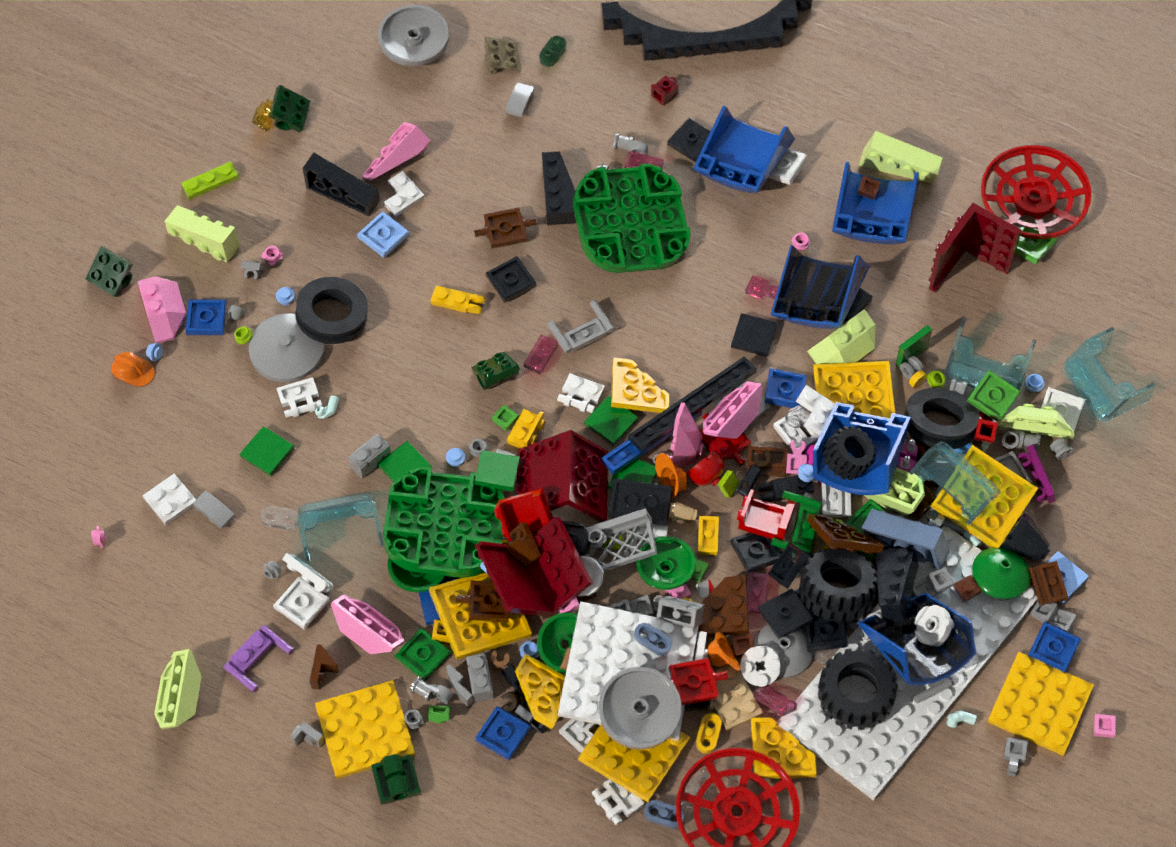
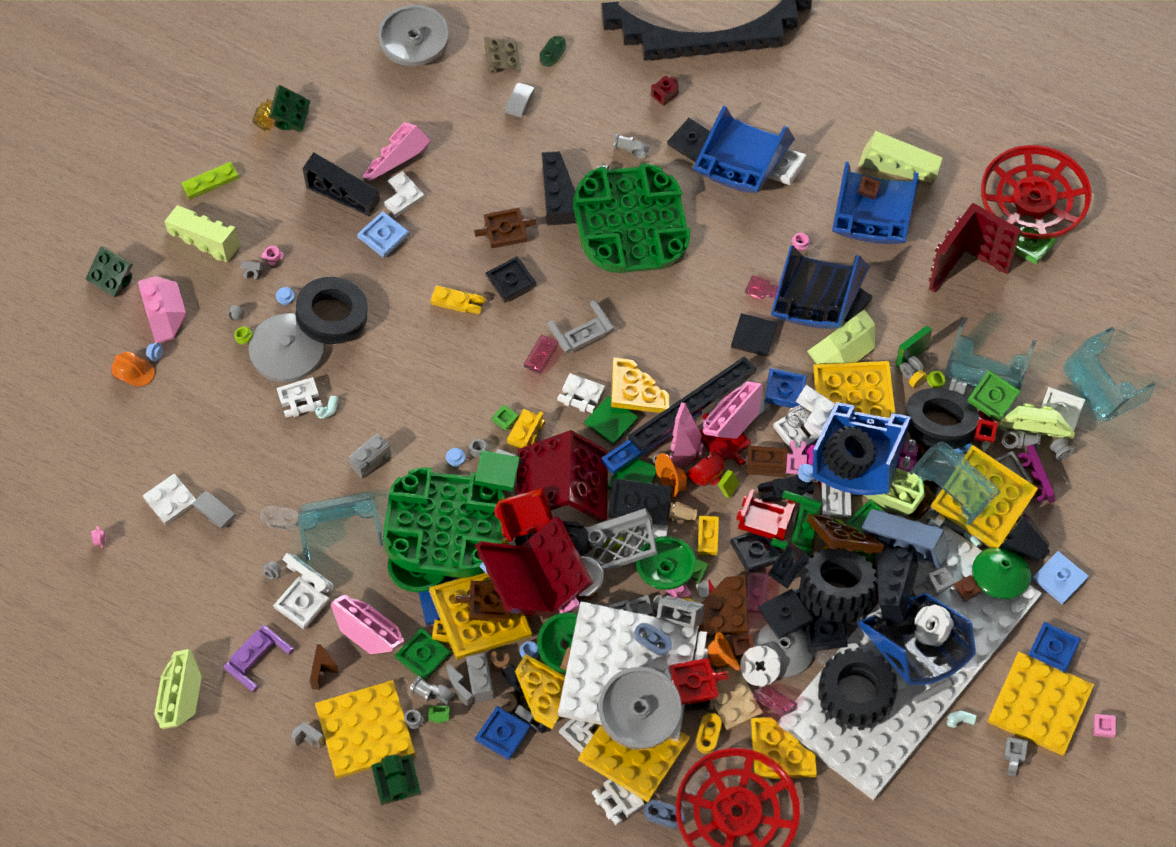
blue plate [186,300,227,335] -> none
green tile [240,426,294,476] -> none
green tile [377,441,432,483] -> none
dark green plate [471,352,520,390] -> none
reddish brown slope [506,522,541,567] -> none
clear pink plate [624,151,664,168] -> none
black piece [734,450,773,498] -> none
light blue plate [1025,374,1044,392] -> none
reddish brown plate [1029,561,1068,607] -> none
light grey slope [1030,601,1078,633] -> none

